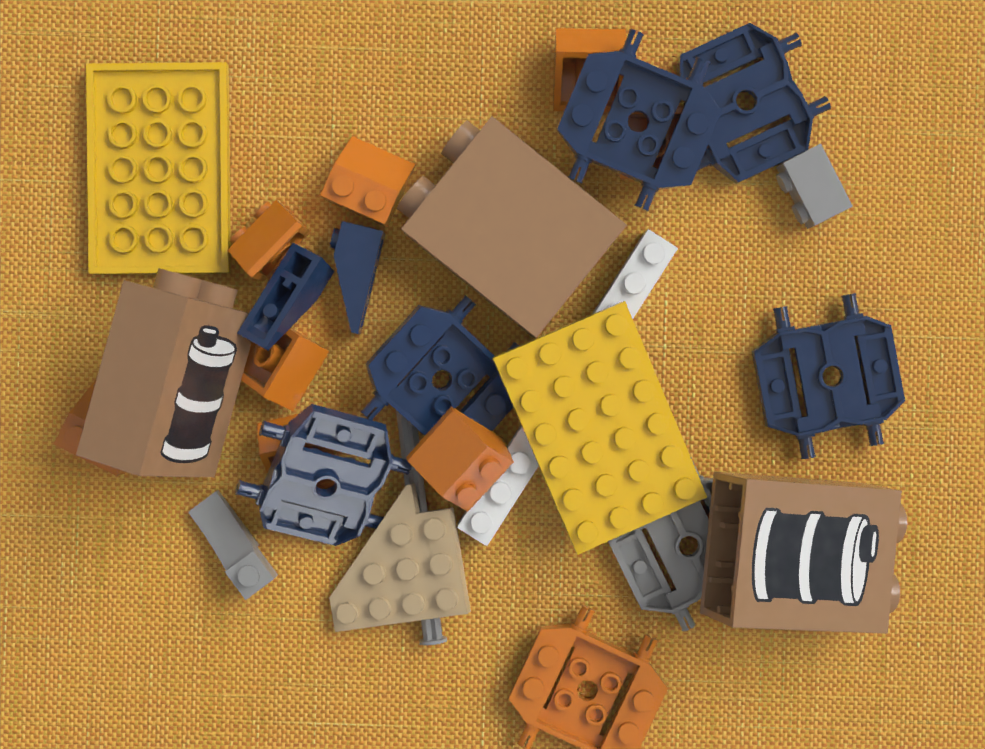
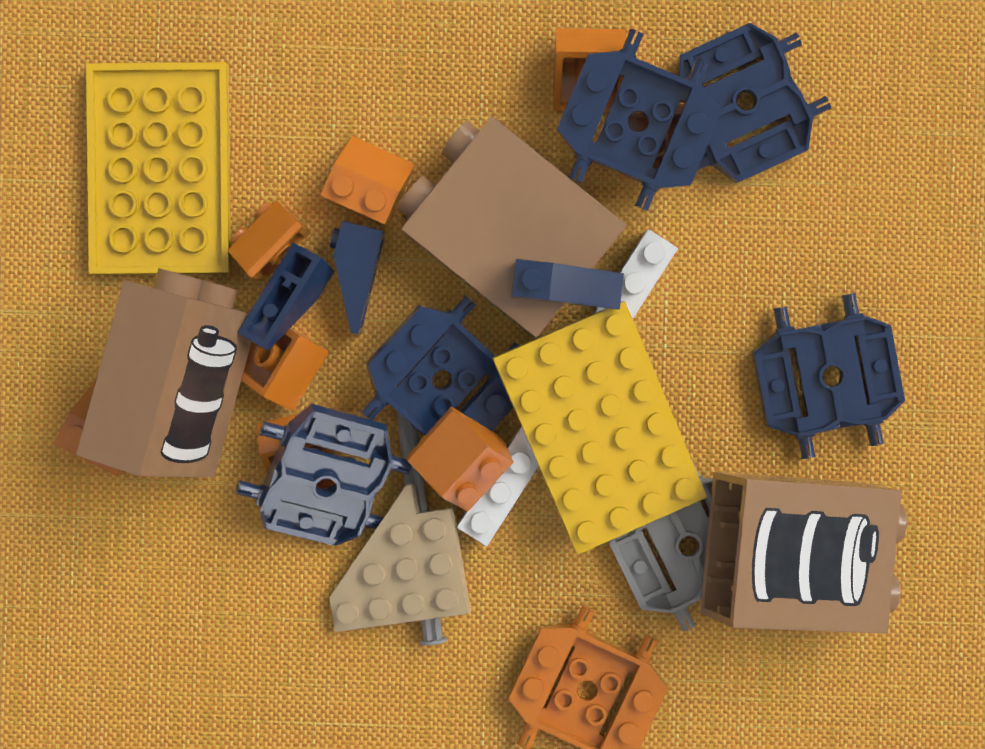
light grey slope [188,490,278,600] -> none
light grey brick [776,144,853,229] -> none
none -> dark blue slope [511,259,624,310]

